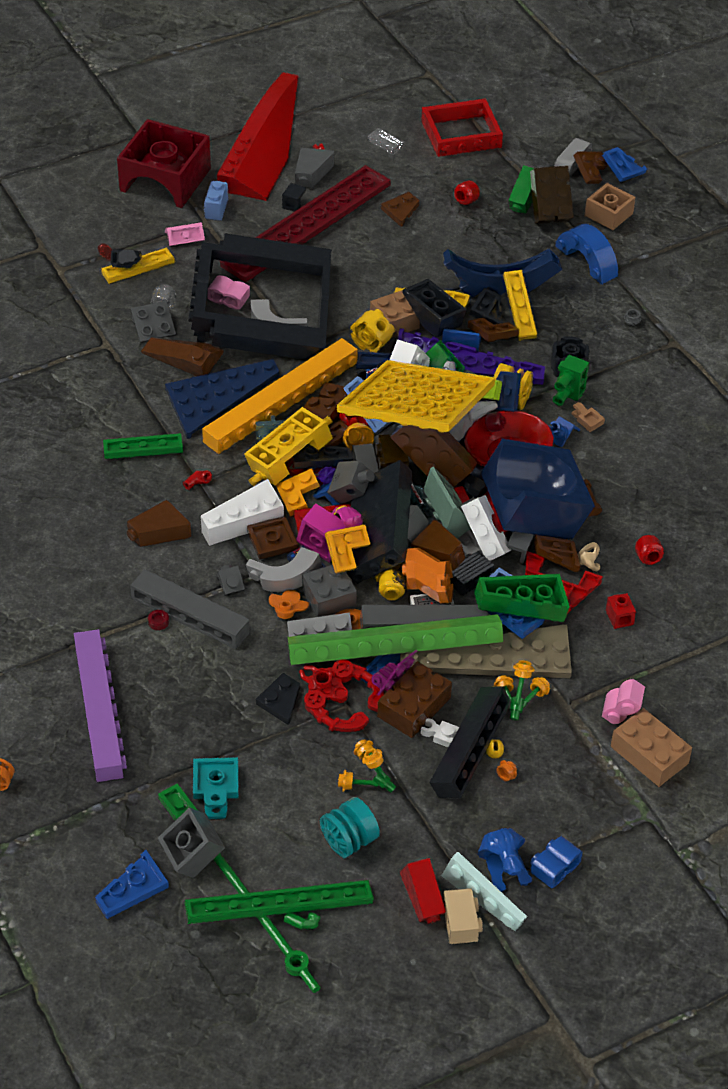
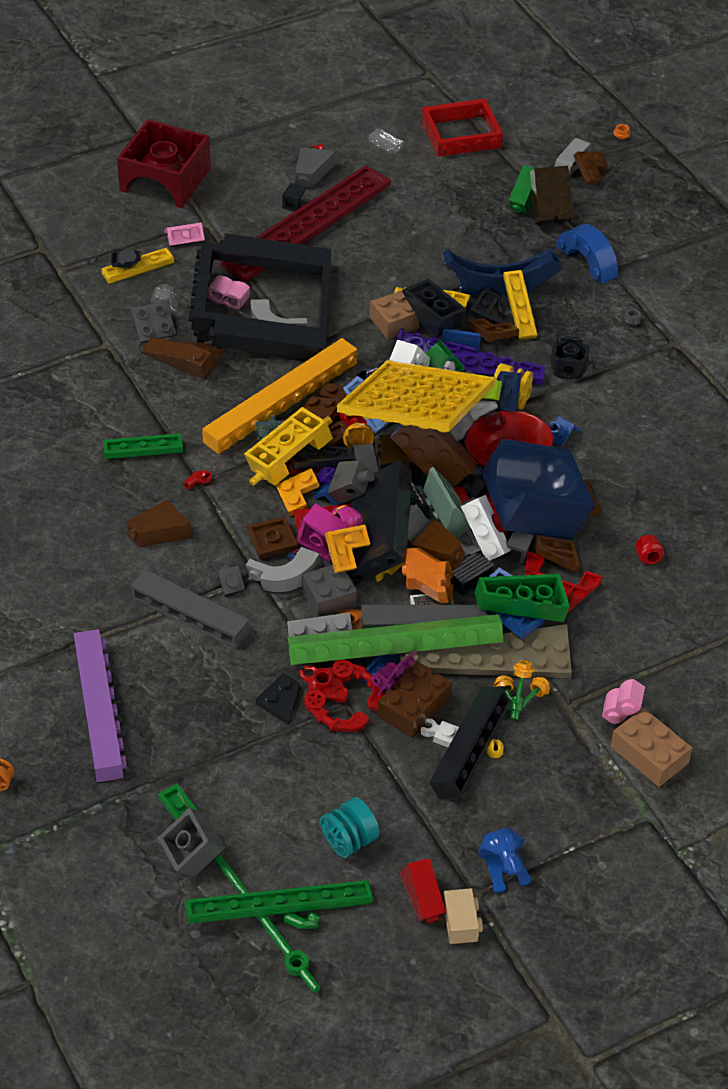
blue wing [95,850,169,919] -> none
clear red arm [98,243,113,259] -> none
dark red tile [148,610,169,630] -> none
dark blue wing [165,359,279,439] -> none
teal plate [193,757,238,819] -> none
white wedge [201,479,284,546] -> none
medium blue brick [204,181,228,220] -> none
red wedge [217,72,298,201] -> none
orange plate [269,590,310,619] -> none
light orange plant [338,740,396,793] -> none
yellow brick [350,309,395,352] -> none
dark blue tile [356,352,392,370] -> none
yellow head [379,569,406,601] -> none
reddish brown wing [381,192,419,227] -> none
light aqua wing [441,852,527,931] -> none
red head [454,180,480,205] -> none
orange plate [496,760,517,781] -> none
blue brick [531,836,583,888] -> none
green brick [553,355,589,406] -> none
medium nougat plate [572,402,605,432] -> none
tan piece [578,542,600,572] -> none
medium nougat brick [585,183,635,230] -> none
blue wing [602,147,648,182] -> none
red brick [606,593,636,629] -> none
none -> orange plate [614,124,630,139]

